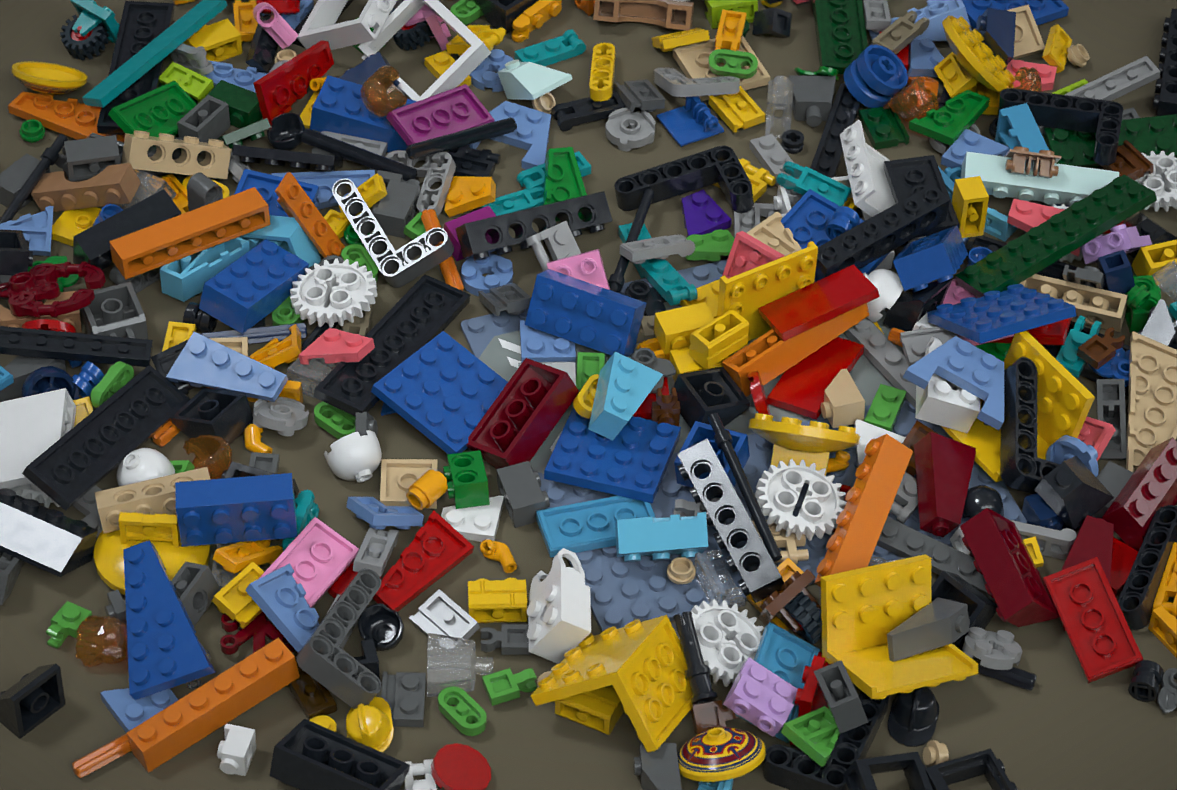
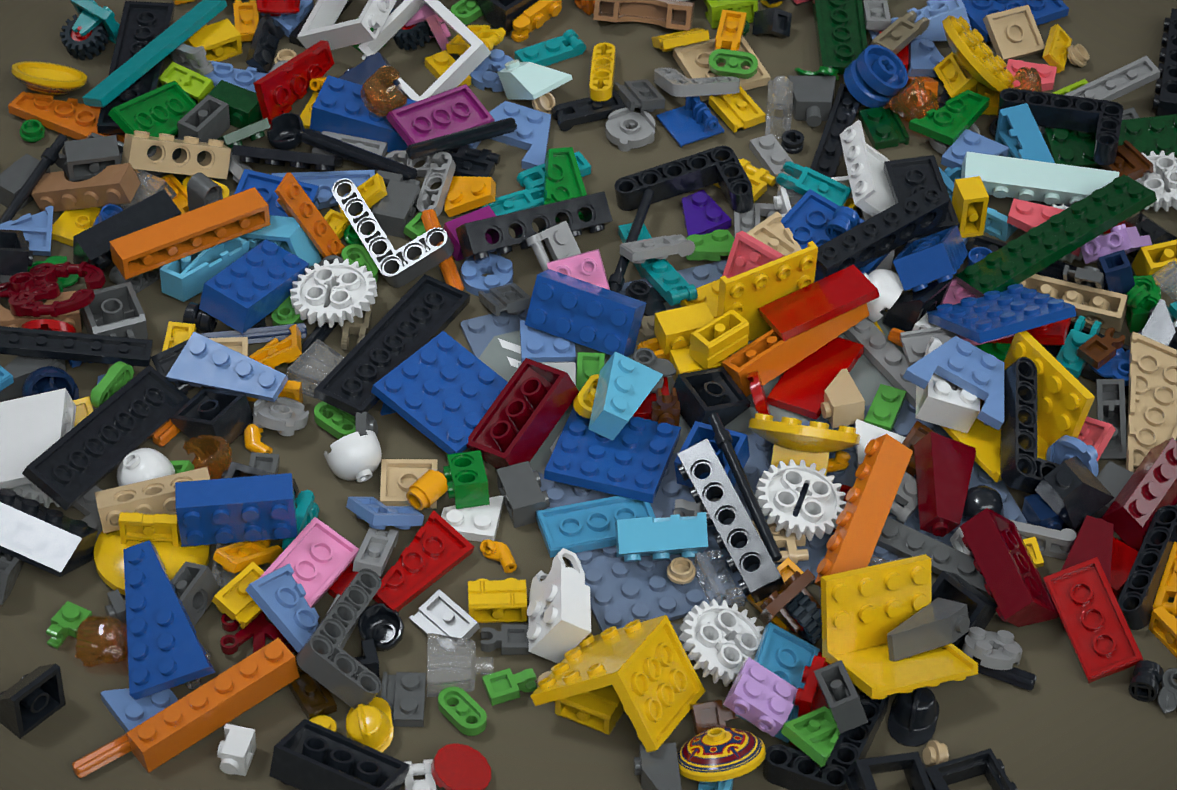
blue wheel [72,361,105,398] -> none
bright pink piece [253,2,299,49] -> none
coral wing [299,328,375,365] -> none
black pin [673,611,718,704] -> none
dark blue slope [977,8,1016,65] -> none
medium nougat hinge [1004,147,1061,178] -> none

